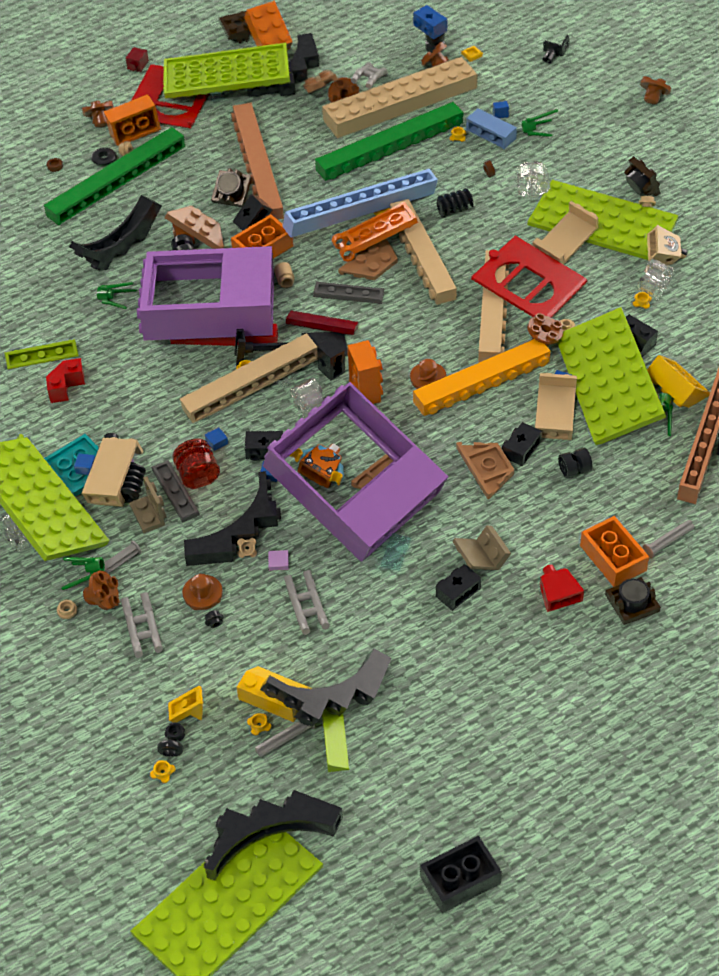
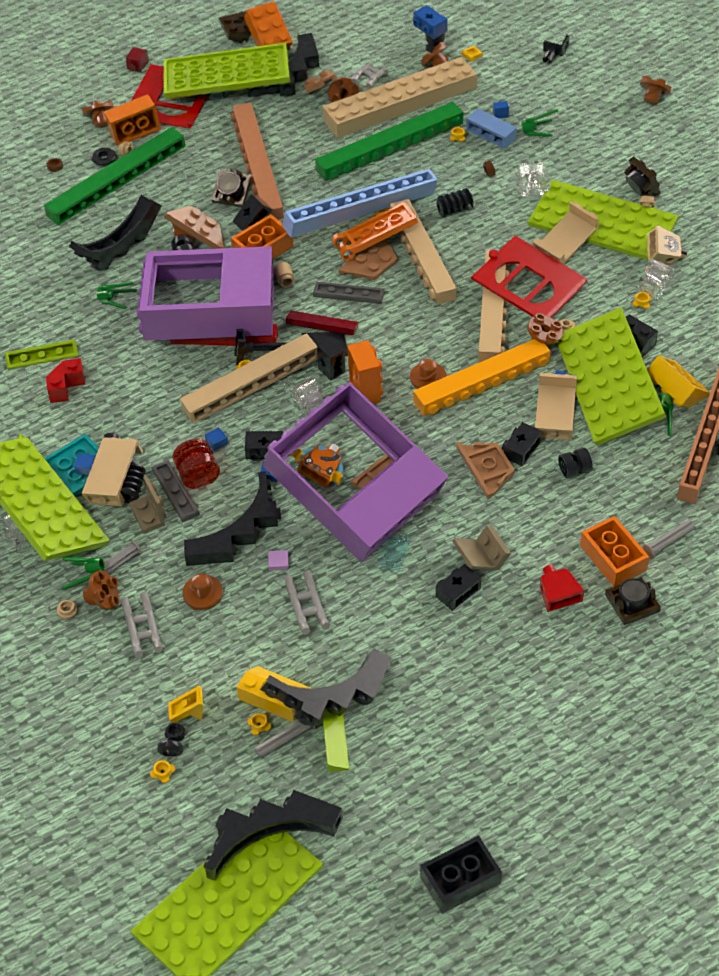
black plate [204,610,224,628] -> none
tan plate [237,538,257,558] -> none

